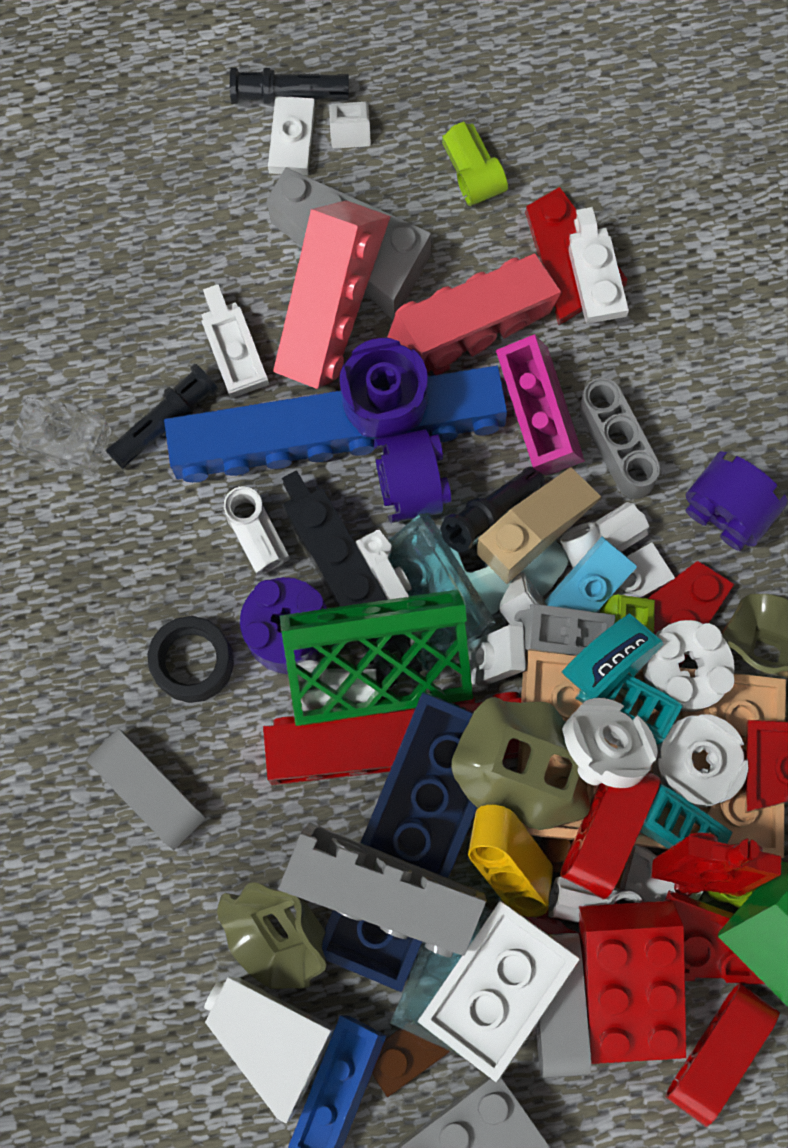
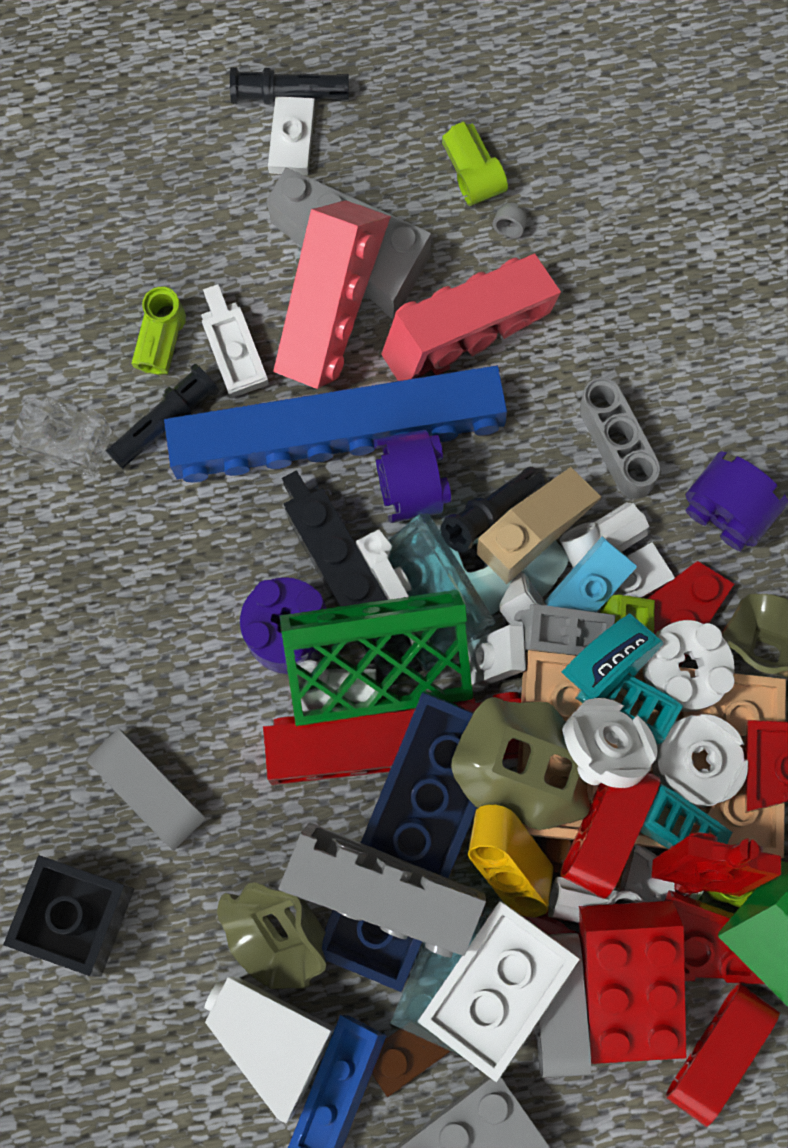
black tyre [147,616,234,703] -> none
white piece [223,486,290,575] -> none
white slope [329,102,371,149] -> none
dark purple brick [340,338,428,438] -> none
dark pink brick [496,334,585,476] -> none
red wing [525,187,628,325] -> none
white hinge [569,207,629,324] -> none
none -> black brick [3,855,135,977]
none -> lime piece [131,287,186,375]
none -> light grey hinge [492,202,527,239]

